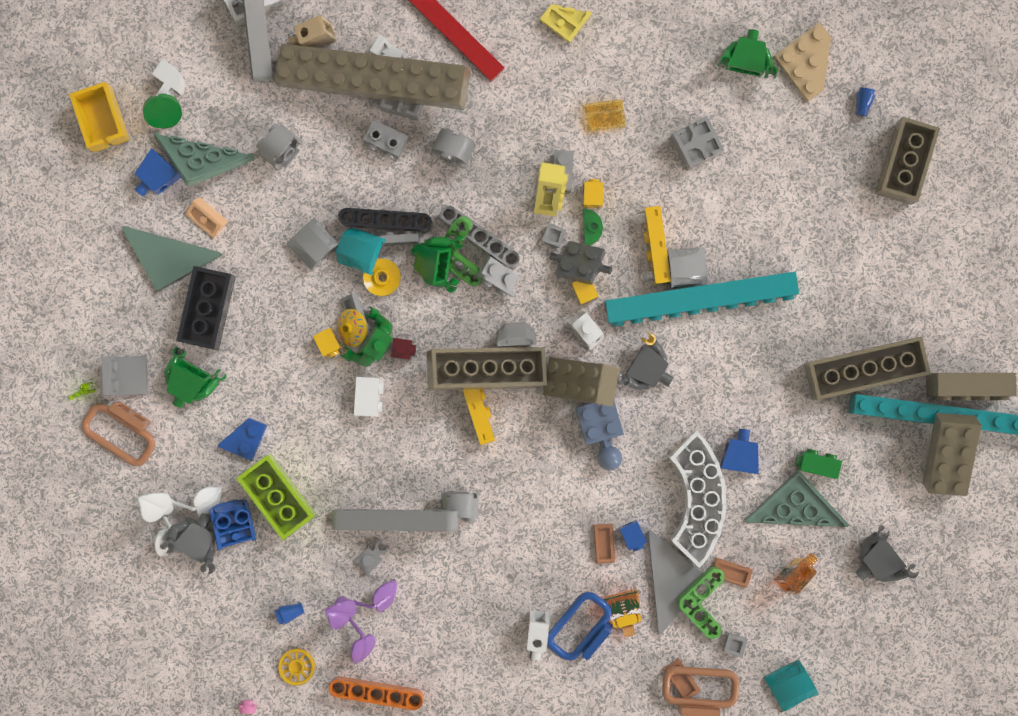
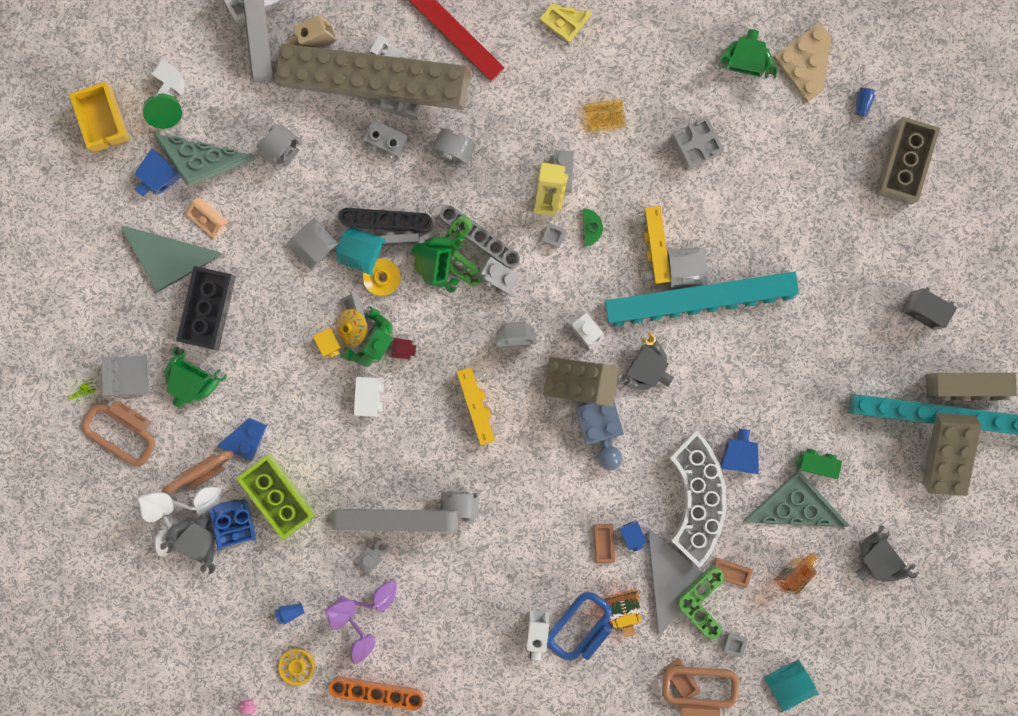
dark tan brick [426,347,547,391] -> none
dark grey plate [549,241,613,285] -> none
yellow brick [571,281,599,306] -> none
yellow brick [583,179,604,208] -> none
dark tan brick [804,337,931,400] -> none
none -> nougat bar [162,451,233,494]
none -> dark grey container [901,287,958,330]

